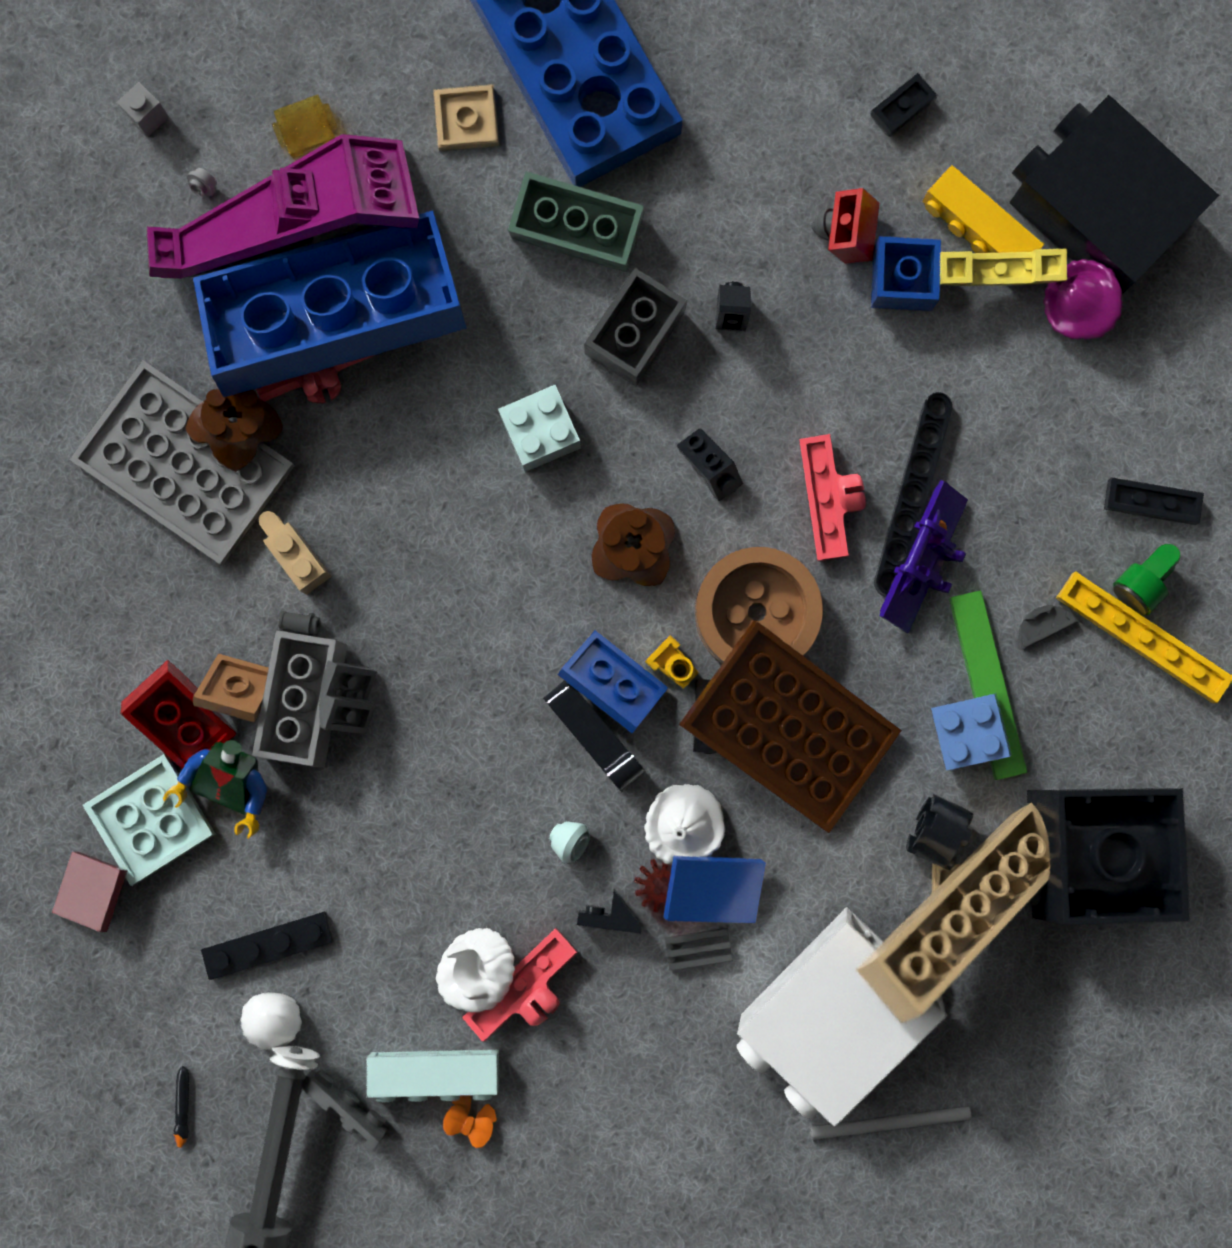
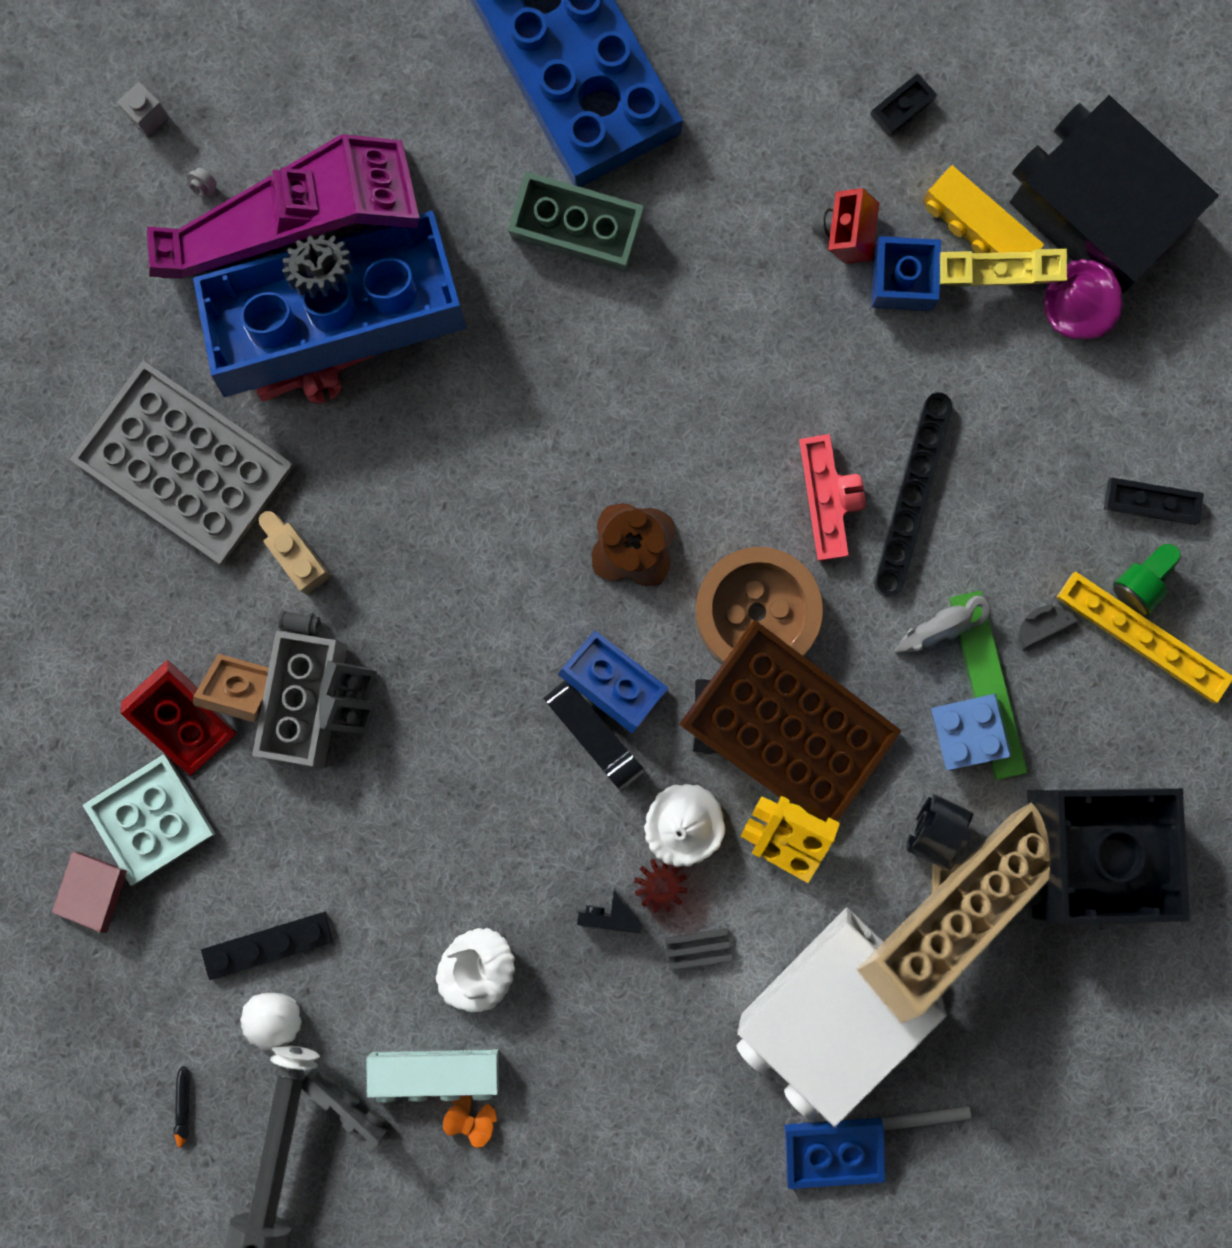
torso [163,740,267,839] -> none
reddish brown brick [186,389,283,472] -> none
clear yellow piece [272,94,337,159] -> none
tan tile [434,85,499,151] -> none
coral plate [462,928,579,1042] -> none
light aqua brick [498,385,581,472] -> none
light aqua cone [549,821,590,863] -> none
dark grey brick [584,268,687,386] -> none
yellow plate [645,635,699,689] -> none
blue tile [663,856,766,923] -> none
black bracket [677,429,743,501] -> none
black slope [715,282,751,331] -> none
dark purple piece [879,480,968,633] -> none
none -> dark grey gear [282,234,353,298]
none -> yellow hips [740,796,840,883]
none -> blue plate [784,1118,885,1189]
none -> light grey animal [894,595,990,653]

